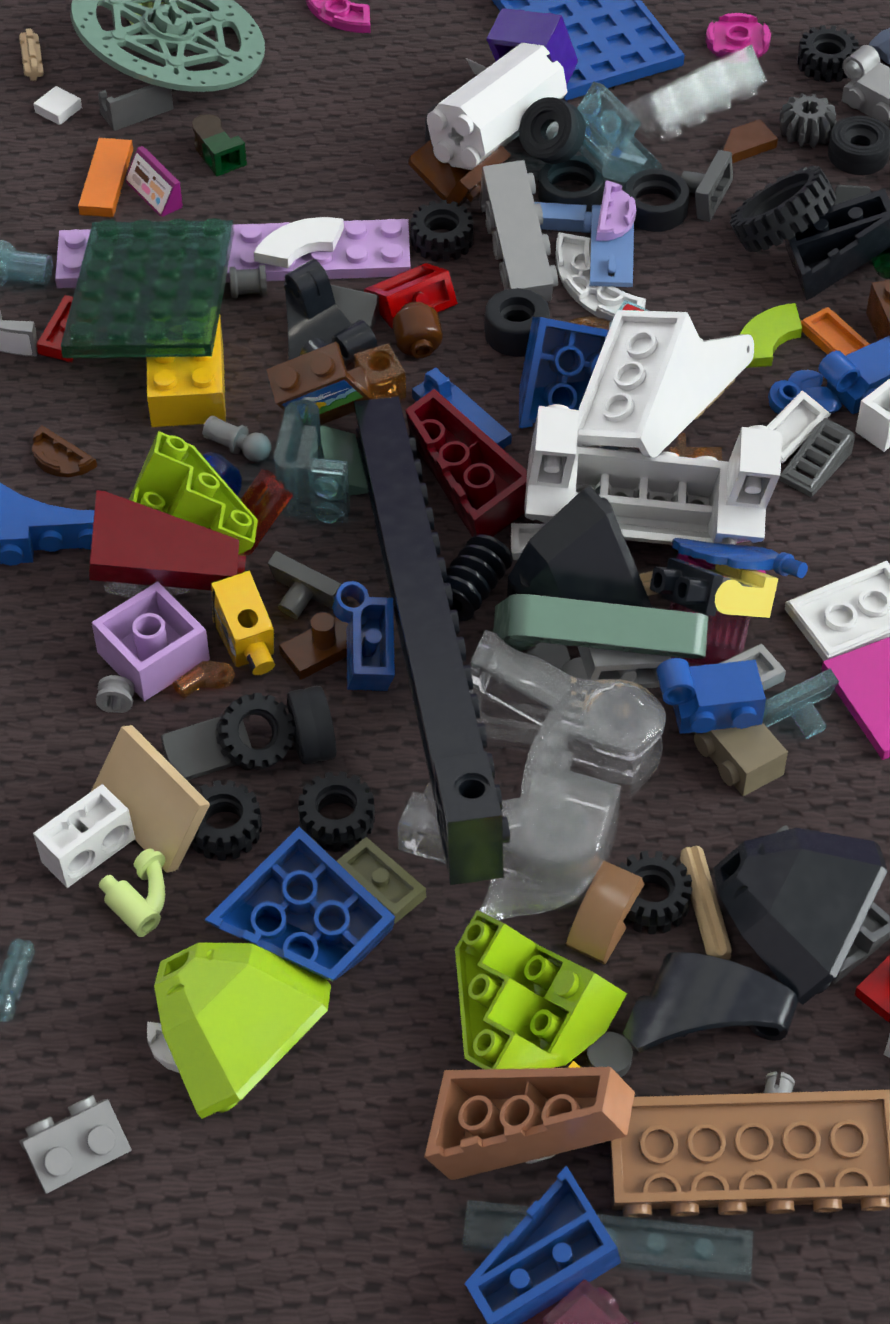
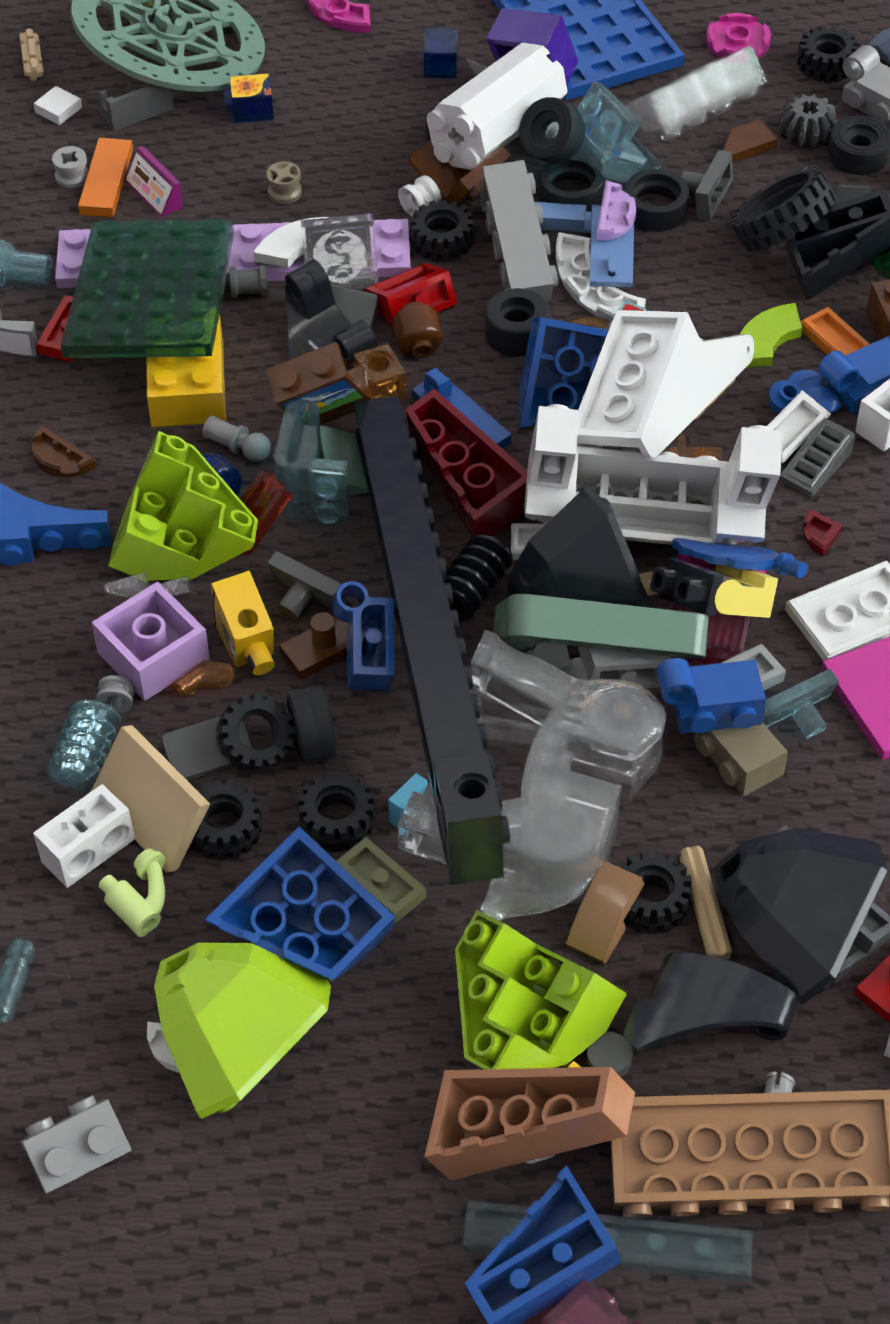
dark red slope [89,490,246,591] -> none
dark green leg [192,114,247,177] -> none
none -> clear light blue piece [46,699,122,791]
none -> light grey wheel [52,146,89,188]
none -> clear blue brick [224,73,274,123]
none -> dark tan wheel [266,161,302,204]
none -> clear slope [301,213,378,291]
none -> medium azure tile [388,773,428,830]
none -> white wheel [398,175,441,217]
none -> clear blue brick [424,27,458,78]
none -> dark red tile [803,509,843,557]

